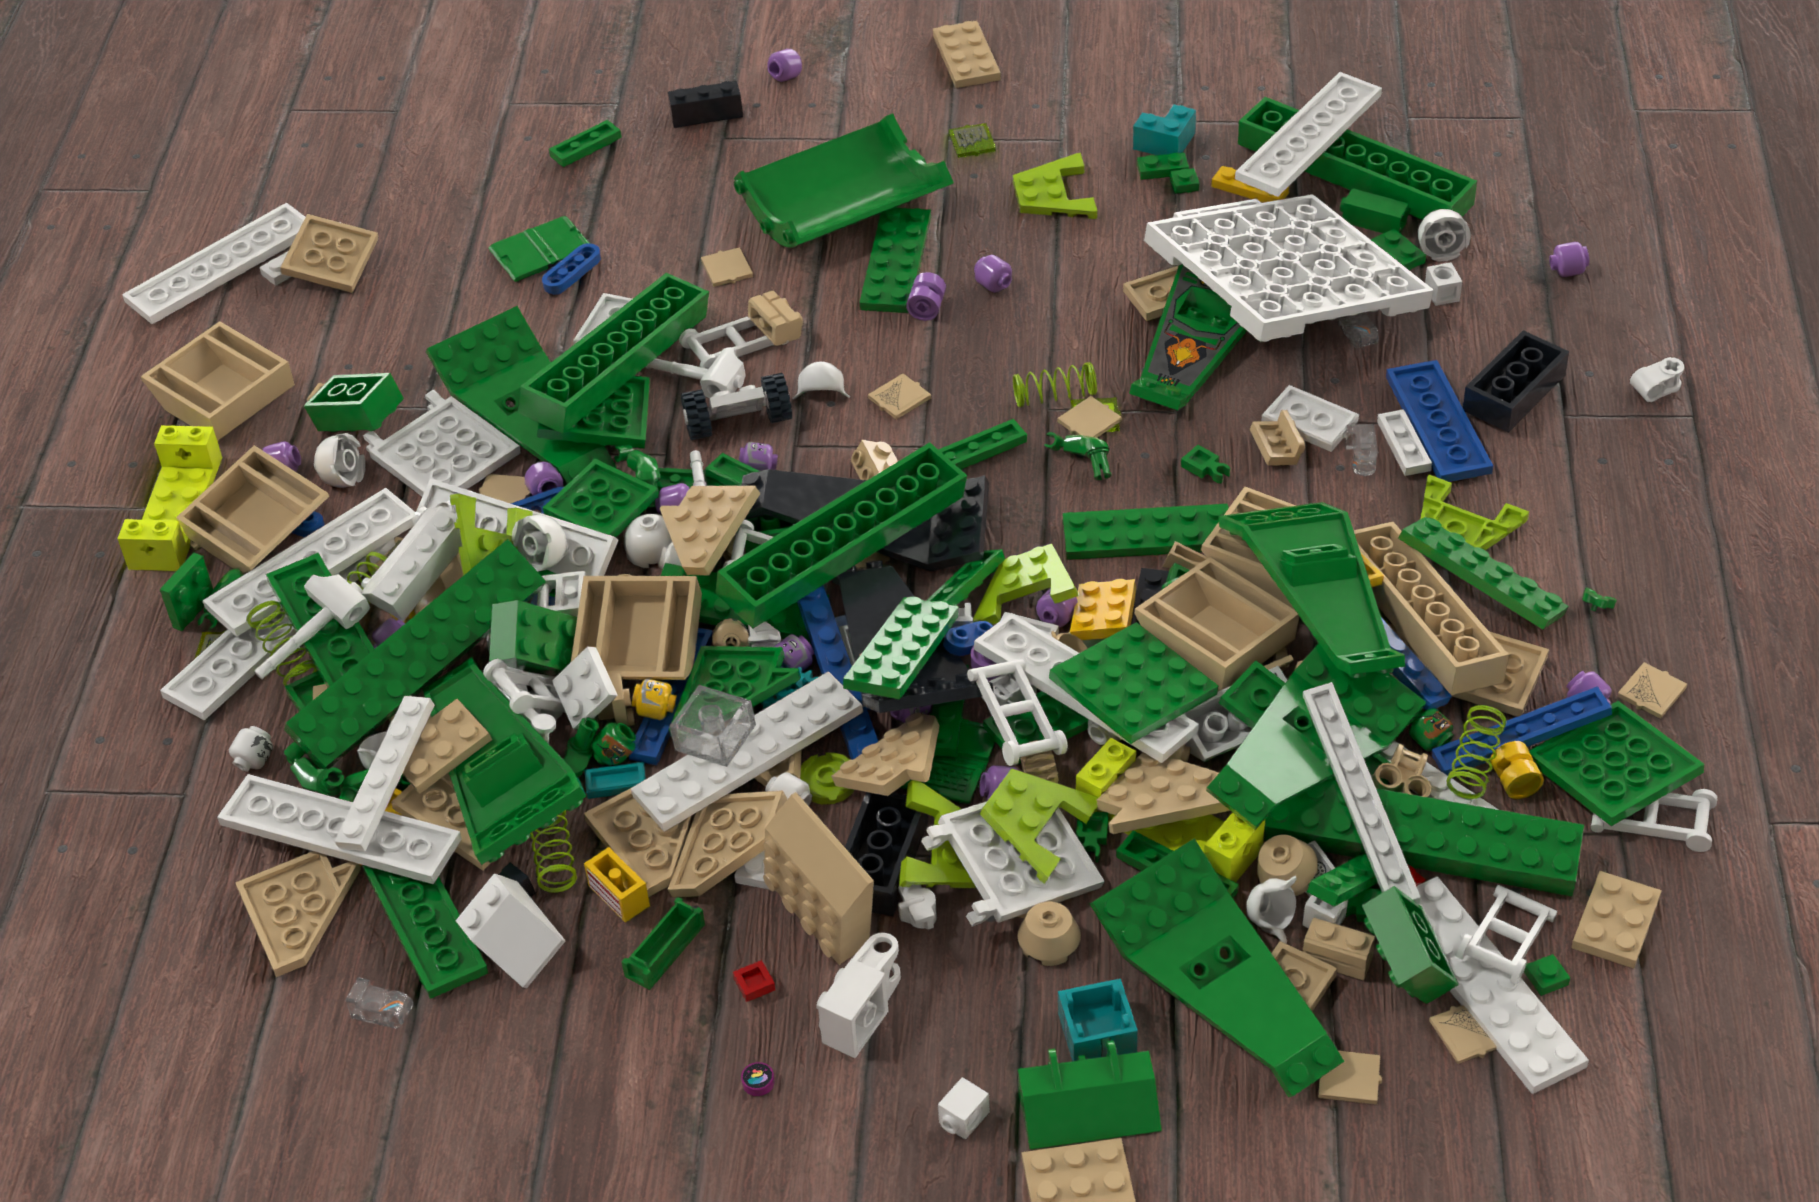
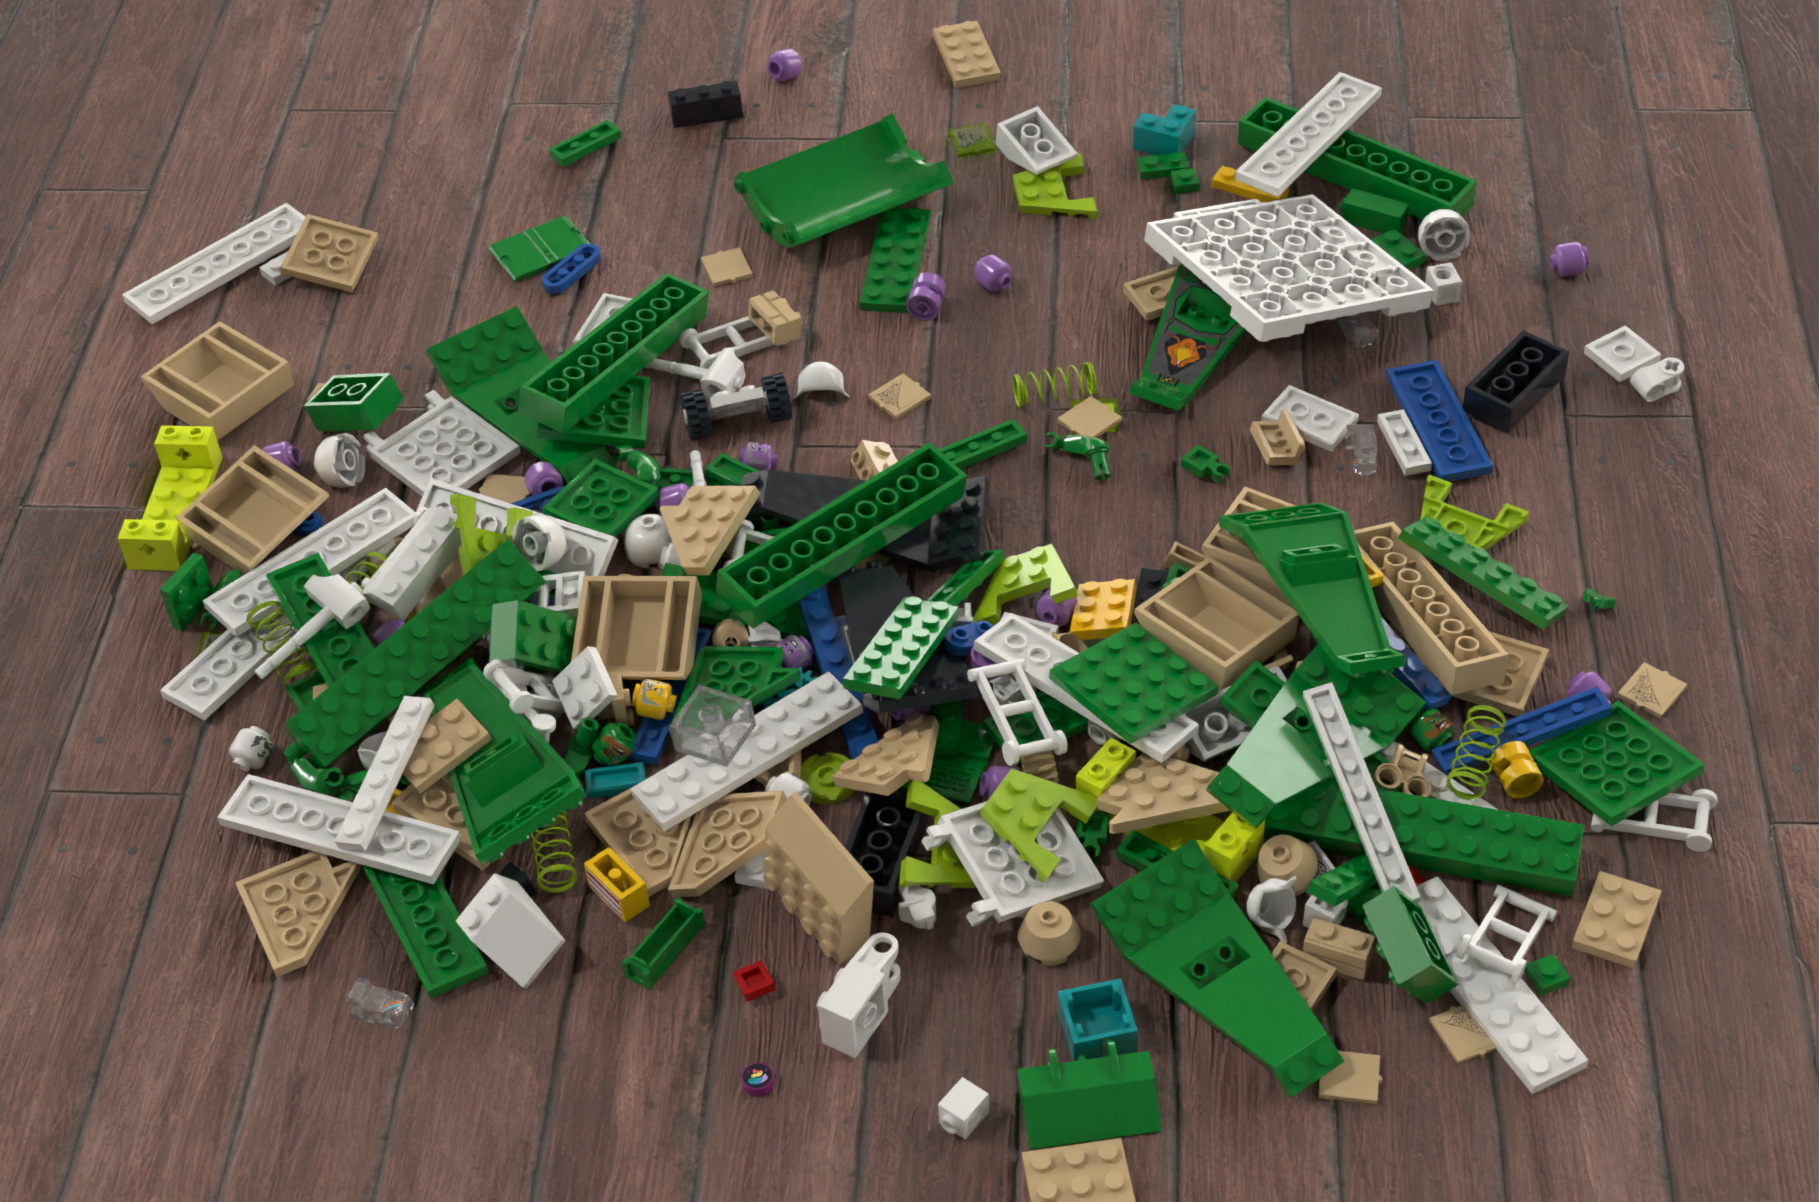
green plate [1062,503,1229,560] -> none
none -> white slope [995,106,1078,175]
none -> white plate [1584,326,1661,382]

